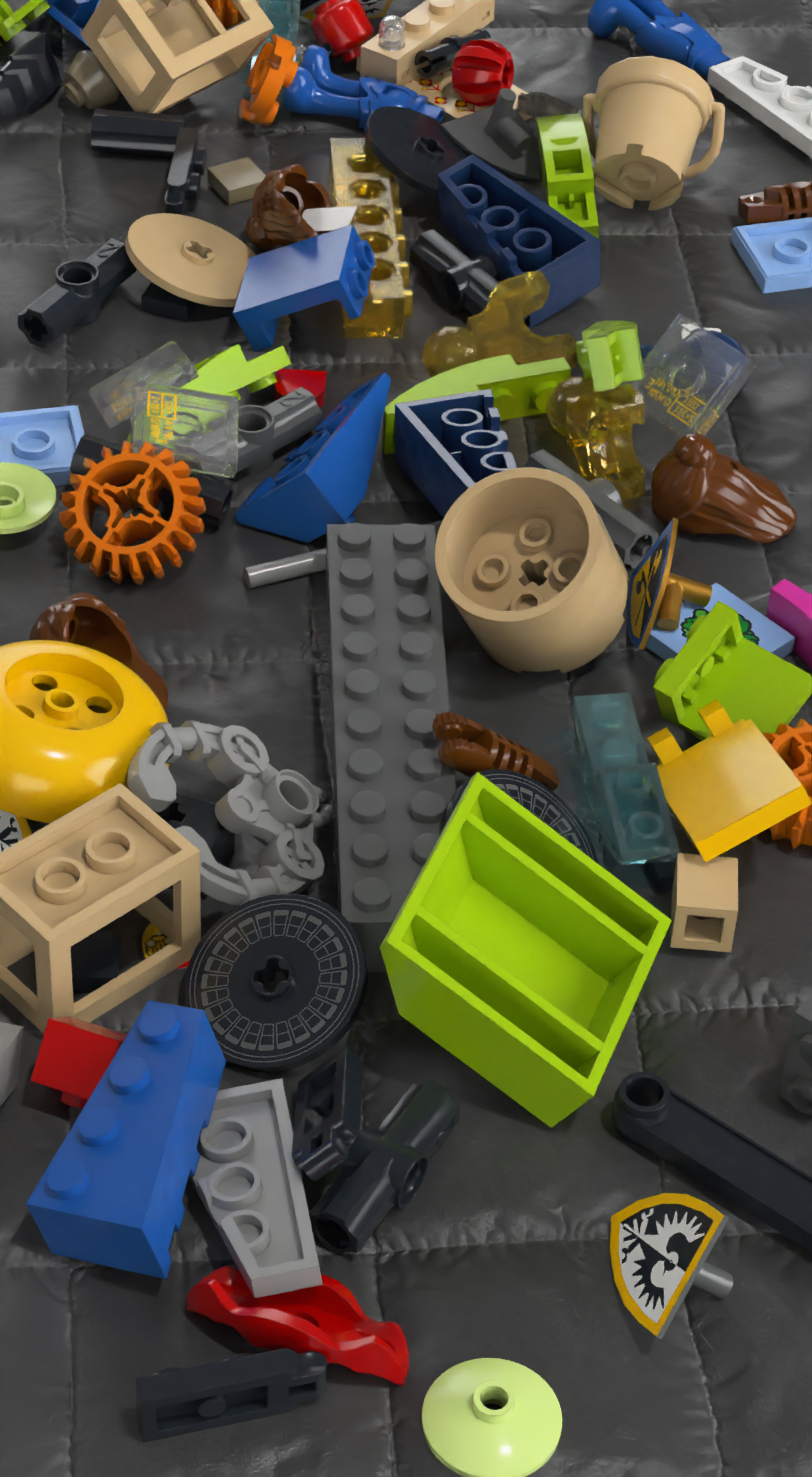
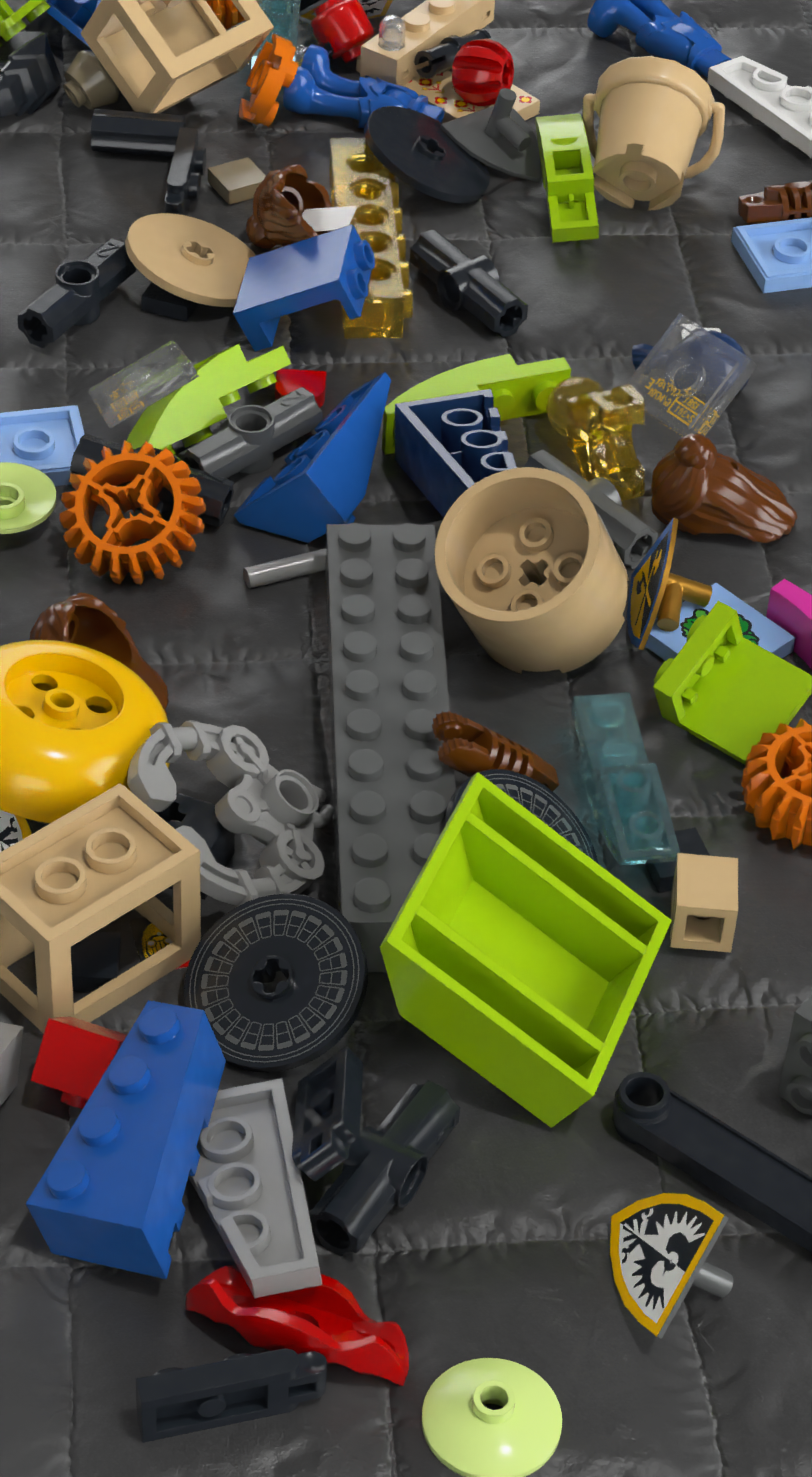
clear tile [130,380,238,478] -> none
clear yellow piece [422,271,578,378] -> none
dark blue wedge [437,154,601,329] -> none
clear smoke tile [515,92,578,117] -> none
lime slope [576,320,645,392] -> none
yellow tile [647,699,812,863] -> none

